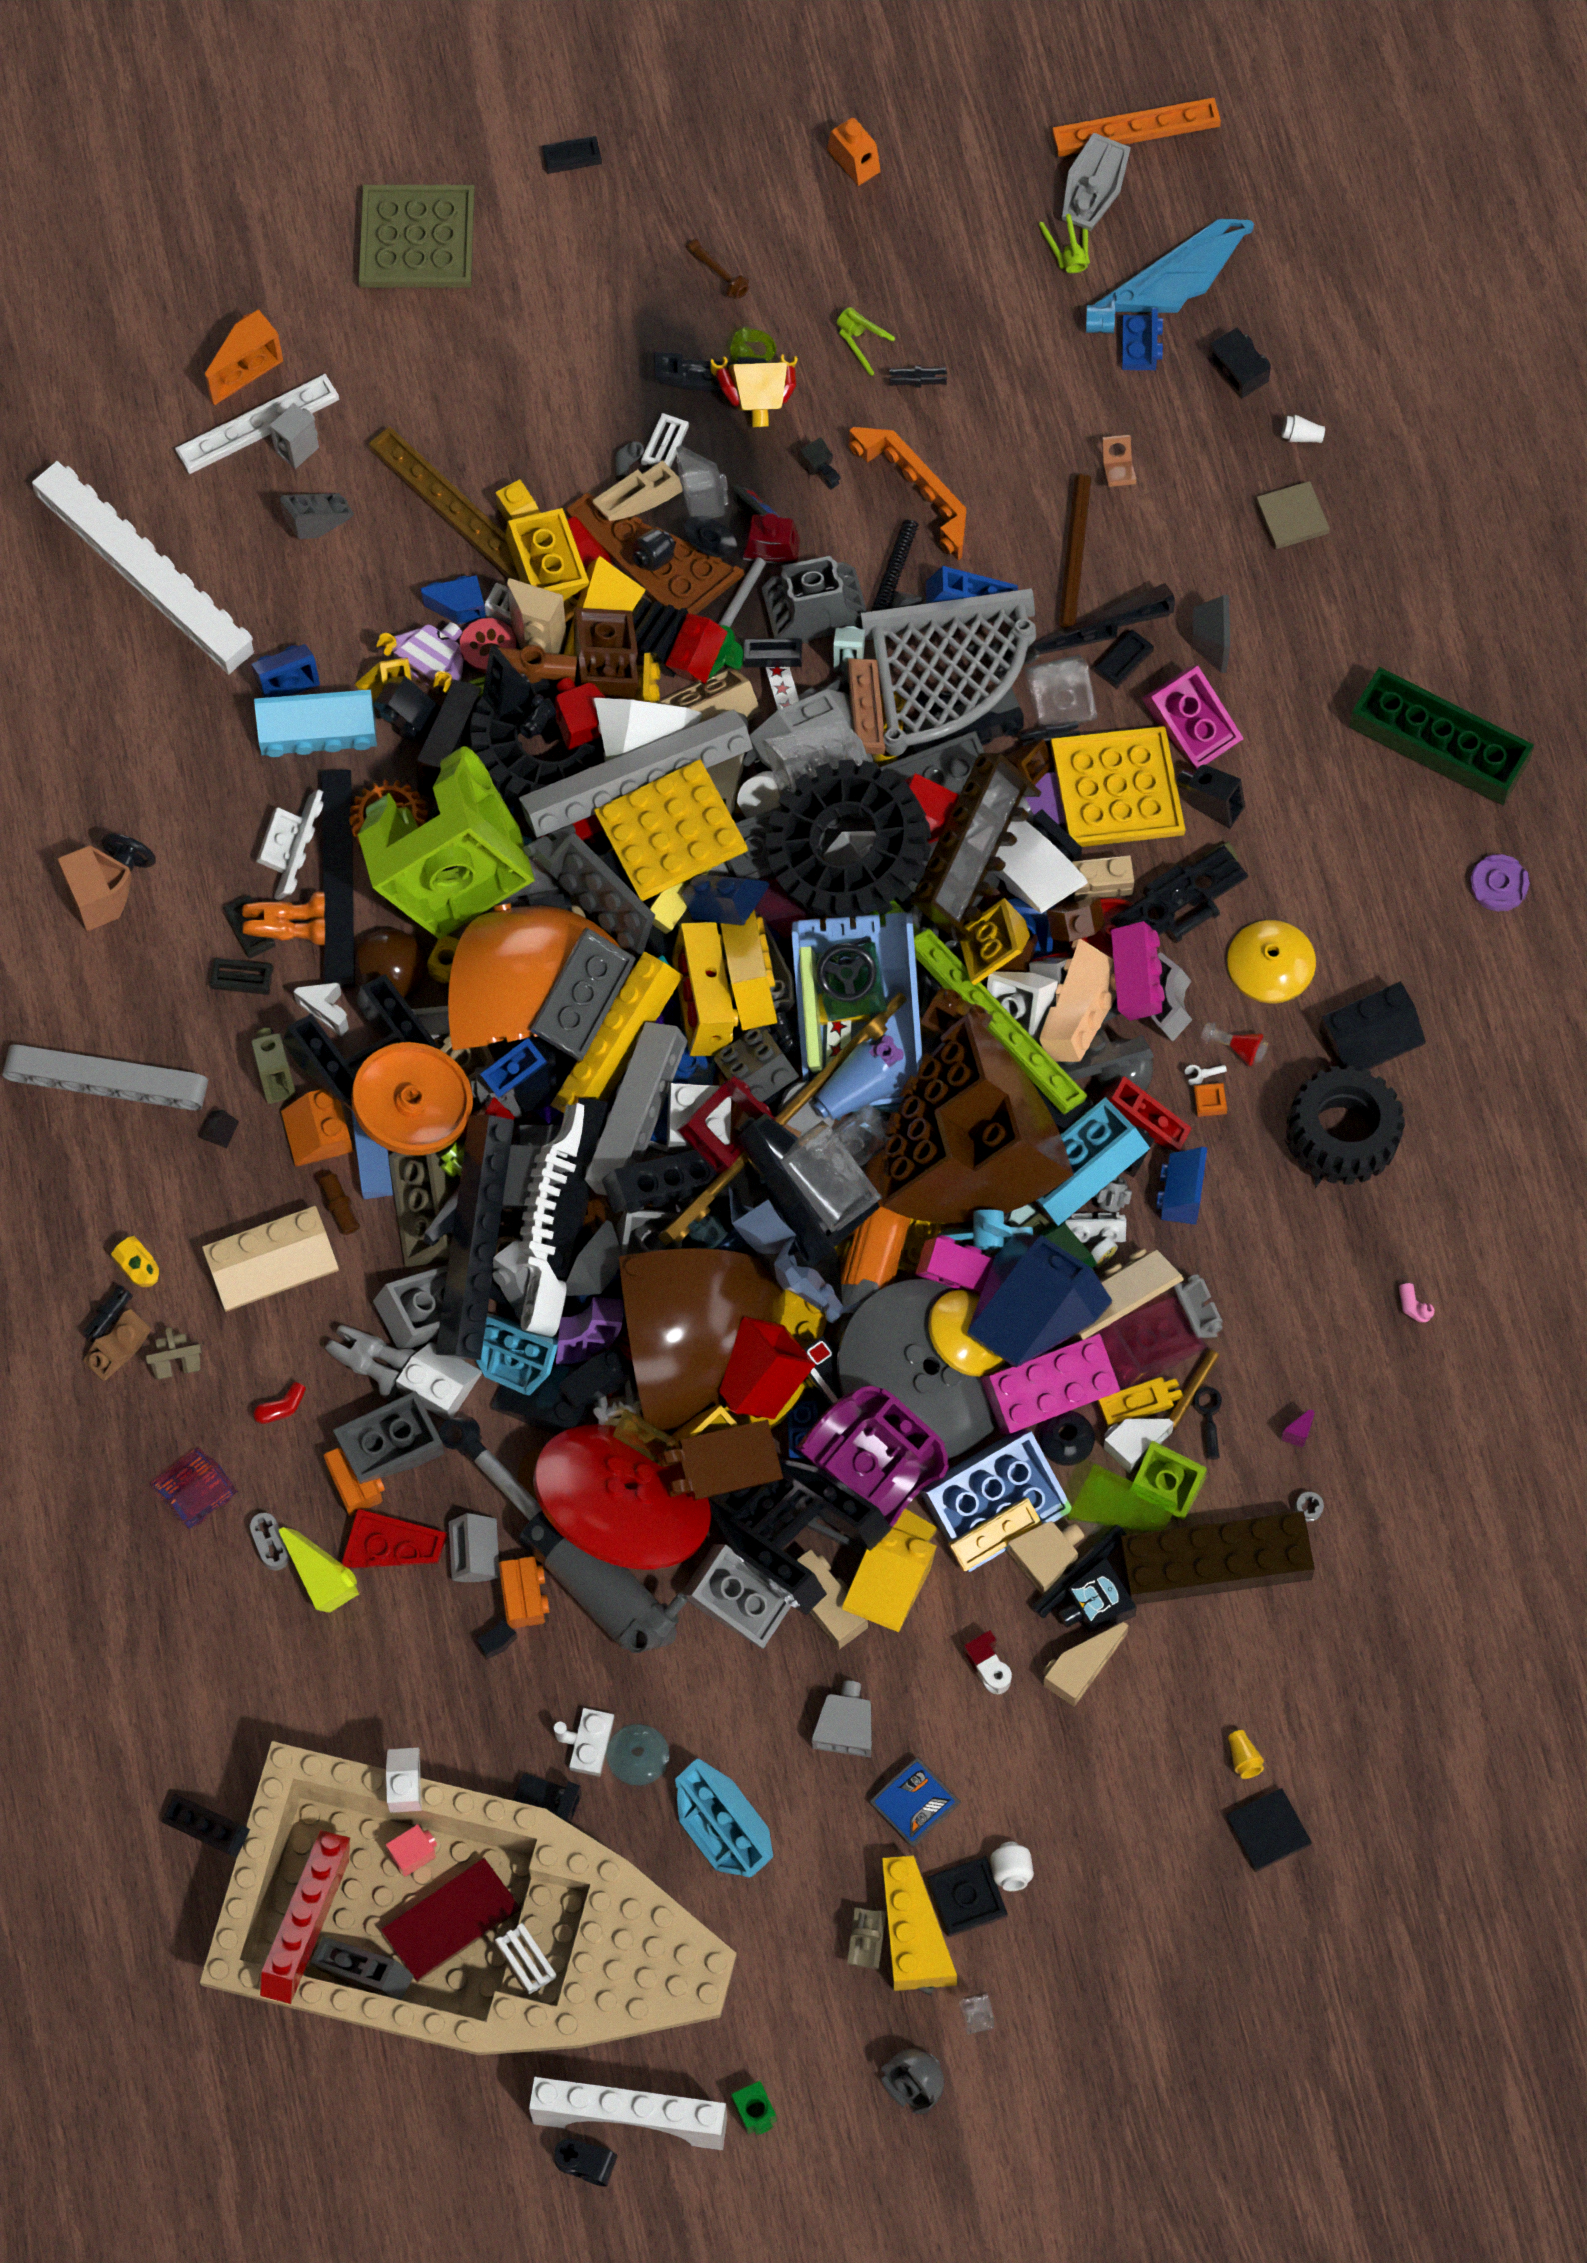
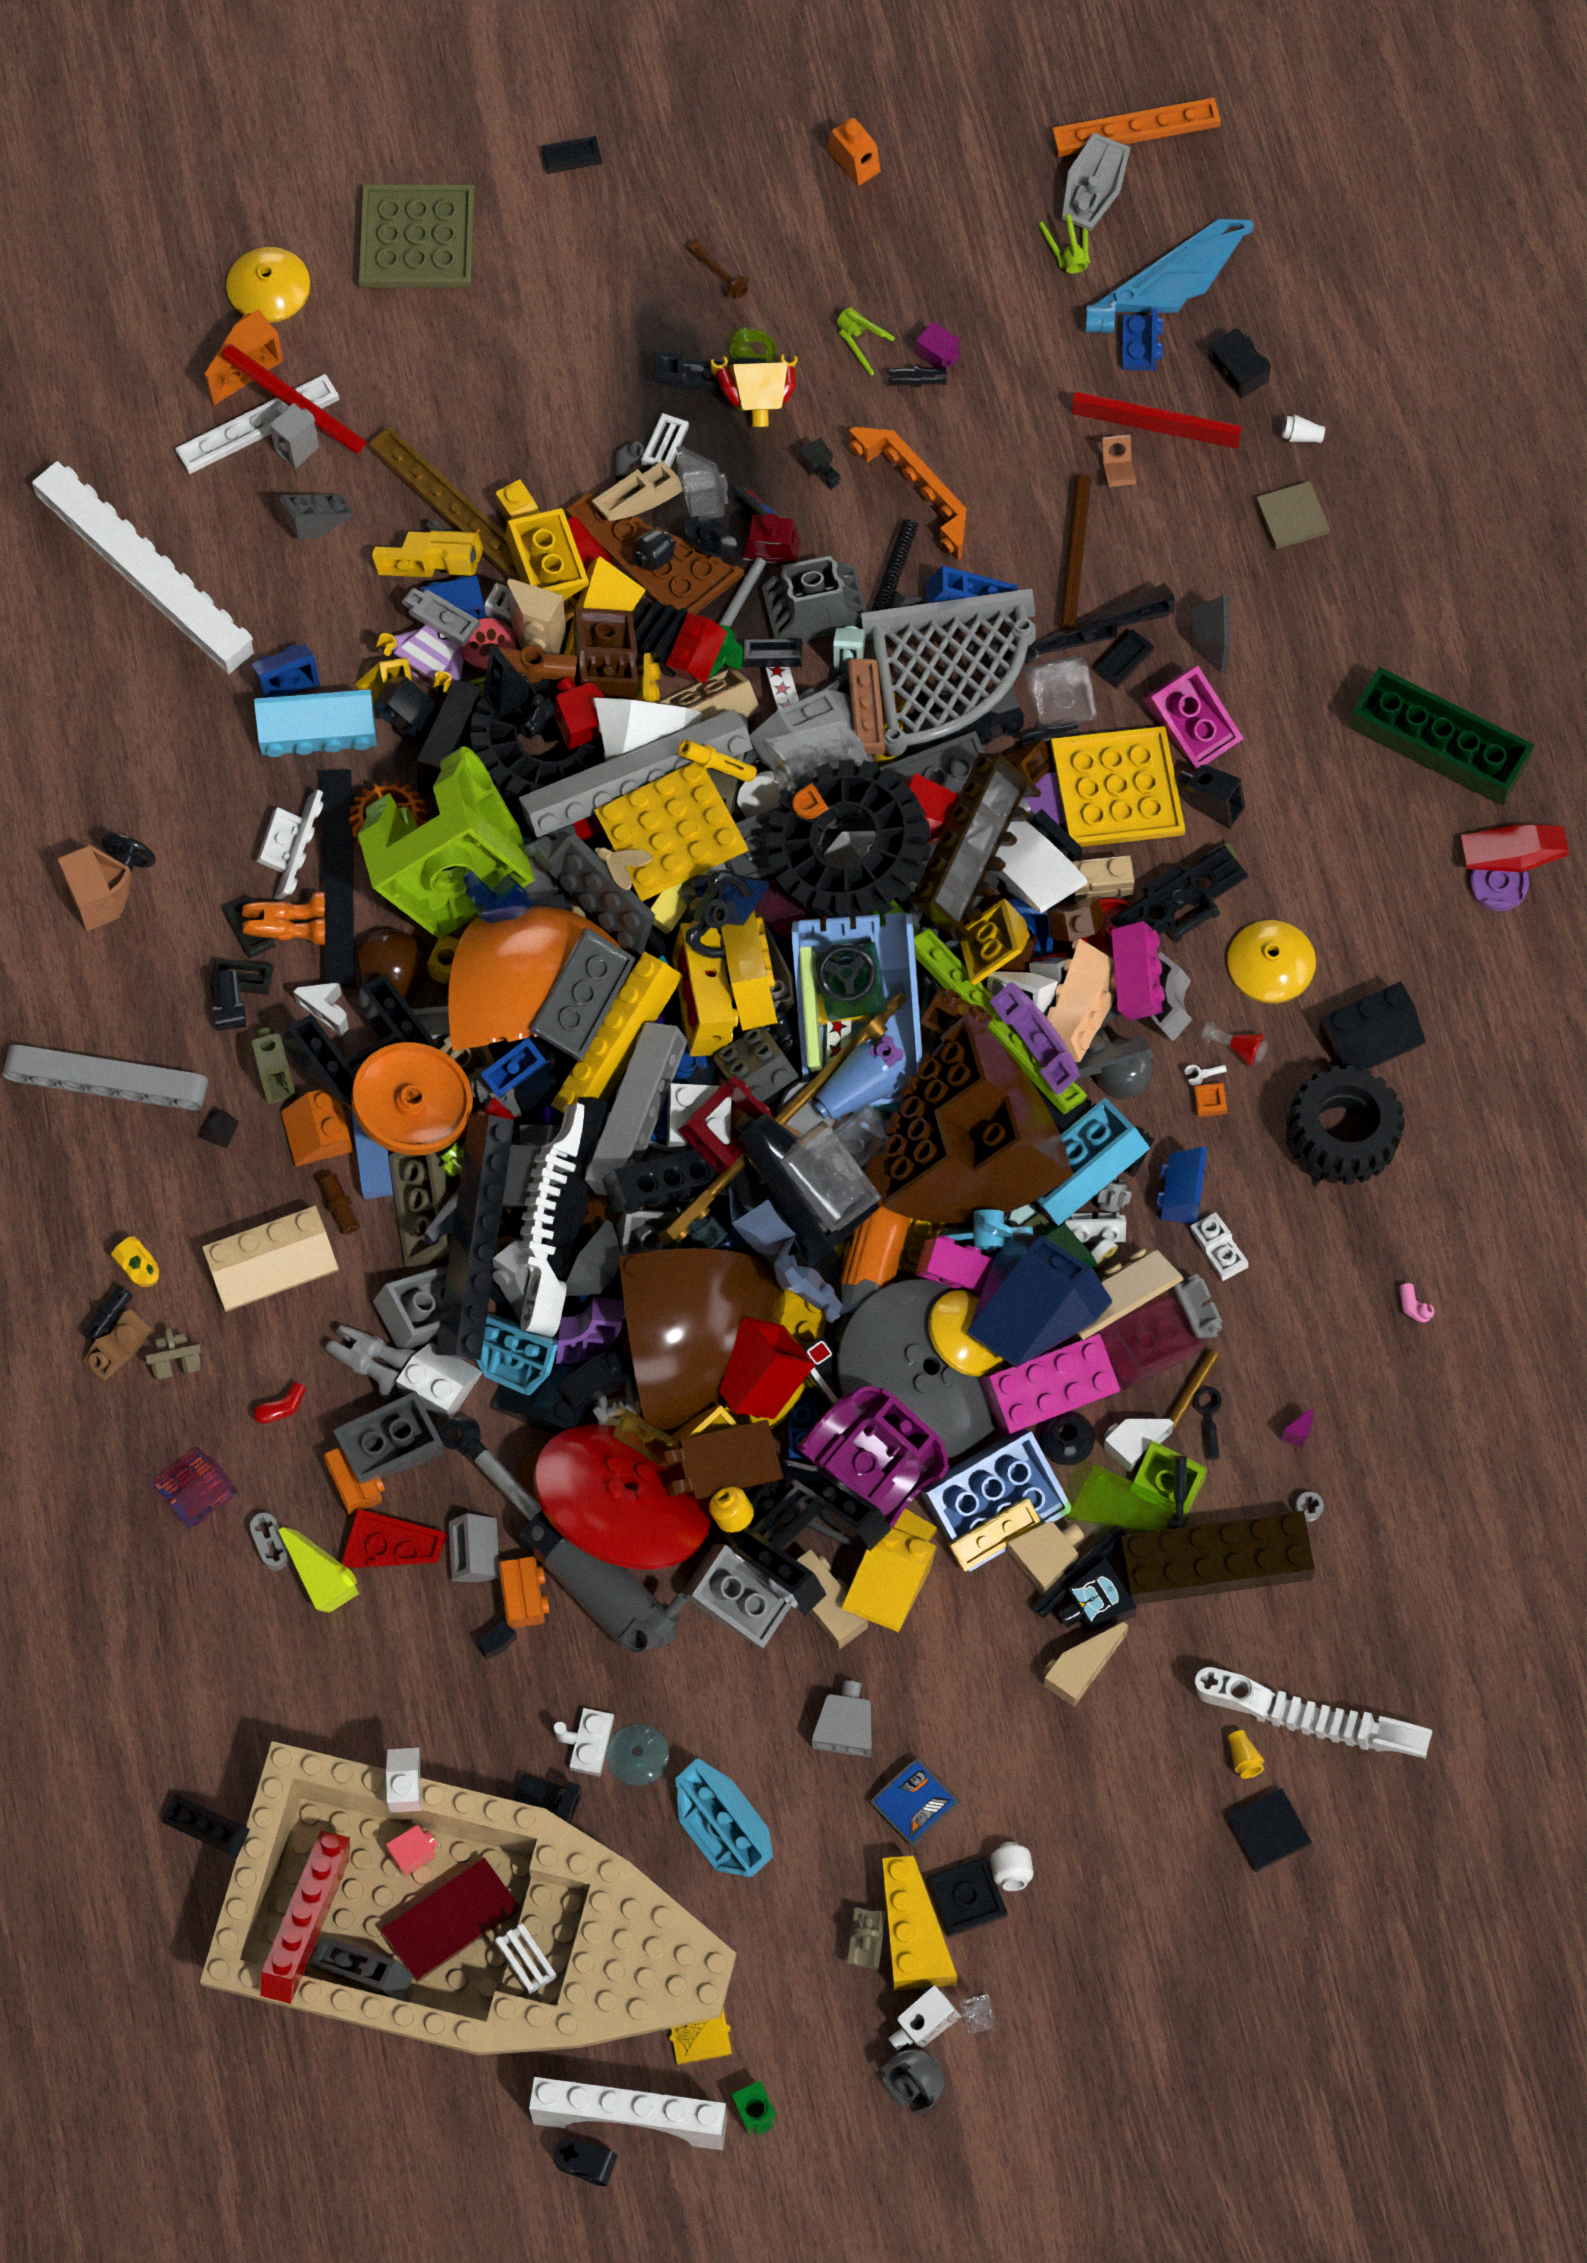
leg [963,1630,1012,1694] -> none
red slope [1096,1076,1192,1152] -> none
yellow hinge [1097,1377,1183,1429] -> none
none -> black piece [211,970,247,1031]
none -> red axle [221,344,367,454]
none -> yellow dish [226,247,310,323]
none -> yellow plate [372,520,483,578]
none -> light grey hinge [402,588,480,647]
none -> clear blue brick [463,870,534,923]
none -> tan piece [594,847,653,890]
none -> yellow piece [669,2007,732,2065]
none -> yellow pin [678,740,757,782]
none -> black piece [685,869,752,959]
none -> yellow head [709,1487,754,1533]
none -> orange tile [792,783,829,820]
none -> white torso [888,1985,962,2052]
none -> magenta brick [916,321,961,367]
none -> medium lavender slope [990,982,1080,1095]
none -> red tile [1072,392,1242,449]
none -> black piece [1169,1456,1189,1529]
none -> white slope [1190,1212,1248,1281]
none -> white piece [1195,1667,1433,1759]
none -> red piece [1460,825,1569,873]

